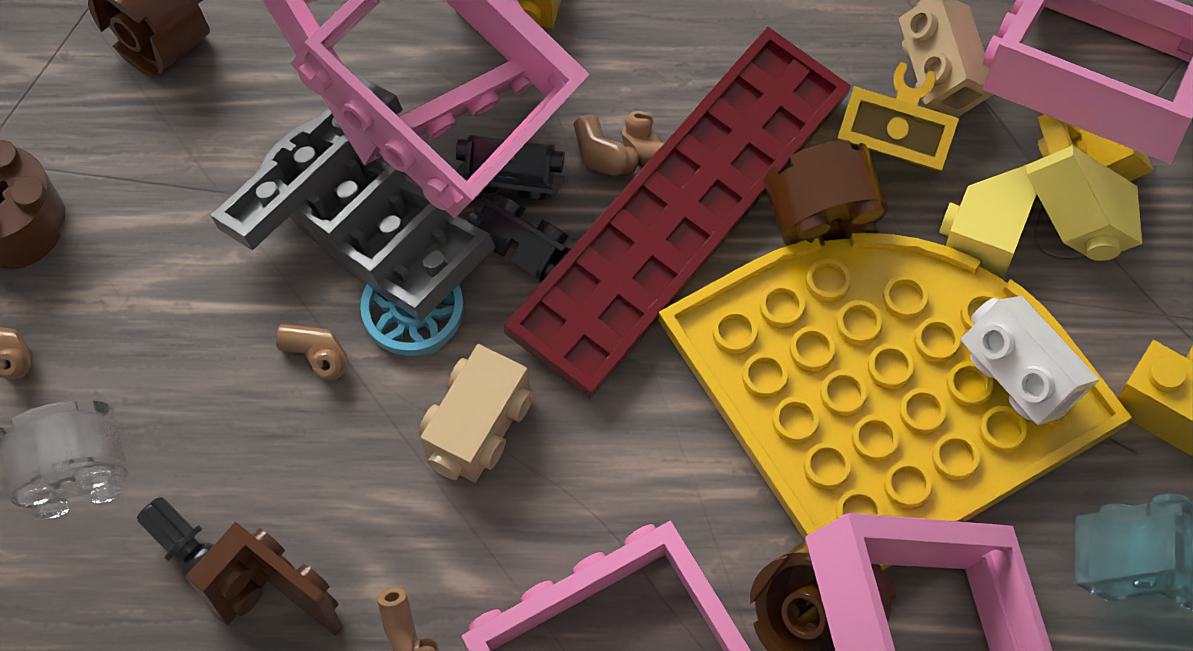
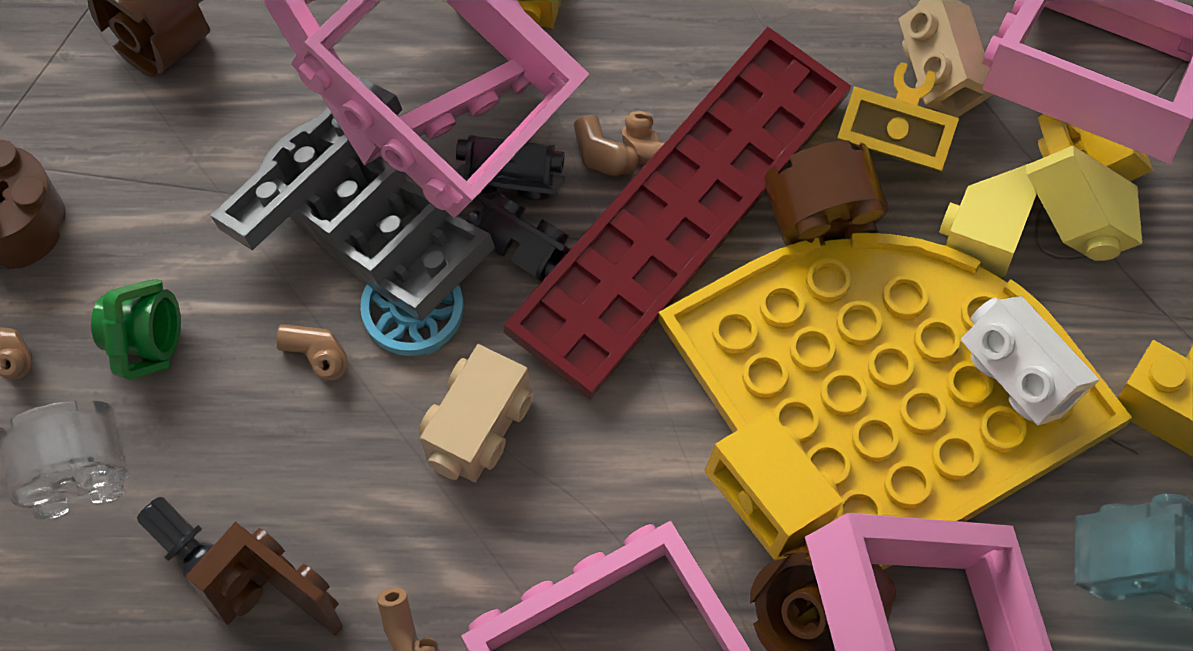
none -> green piece [91,279,181,380]
none -> yellow brick [704,411,844,560]

